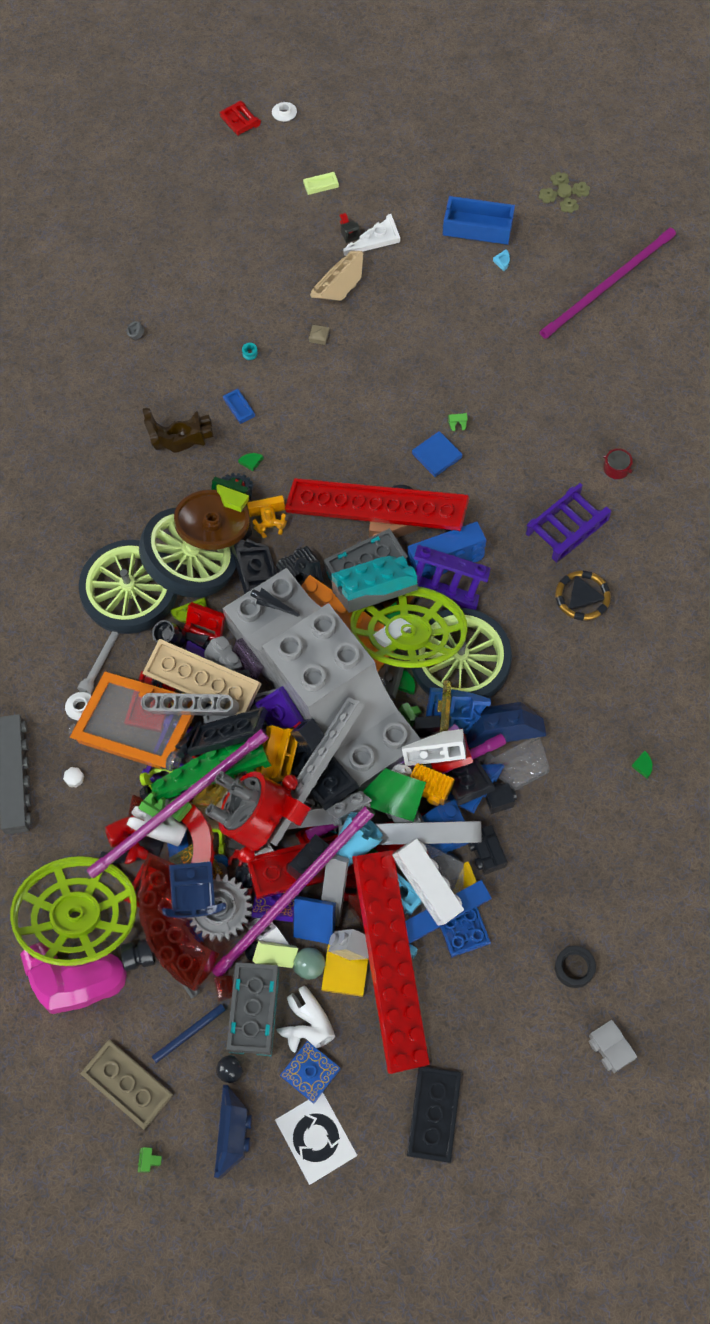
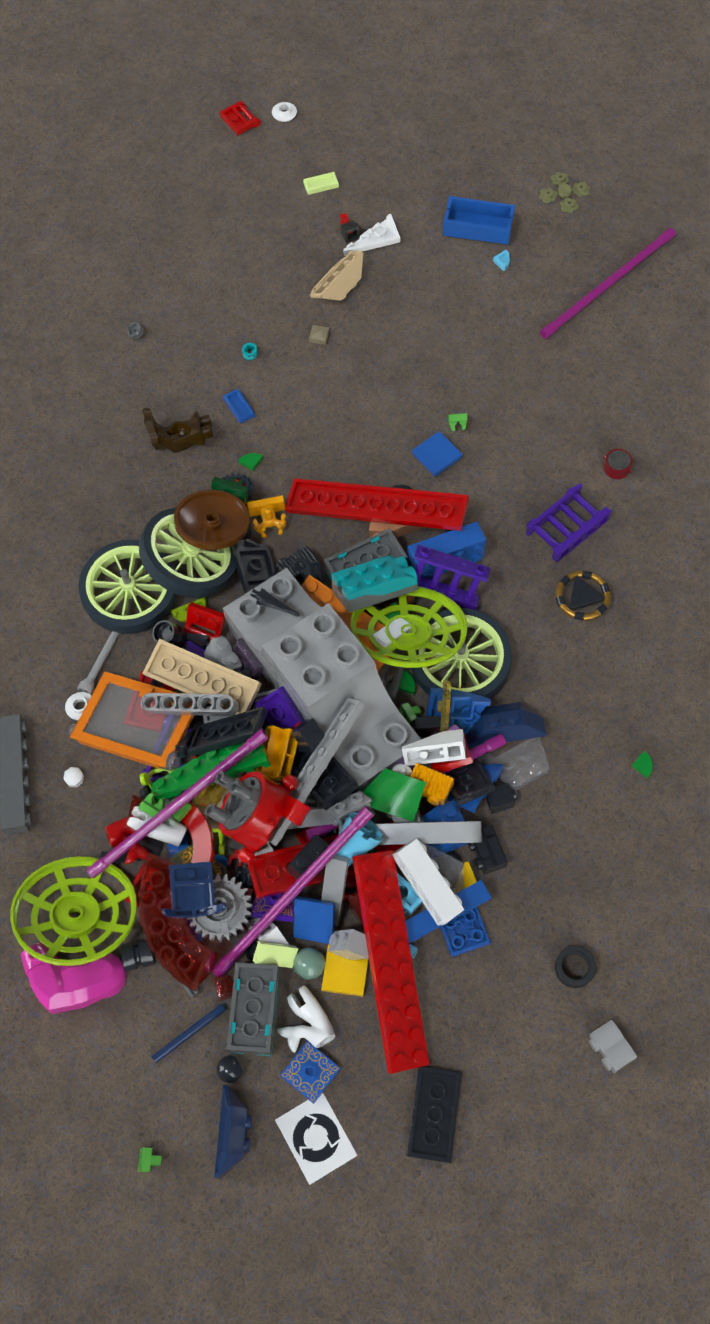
dark tan tile [80,1039,173,1130] -> none
lime tile [217,484,249,512] -> none

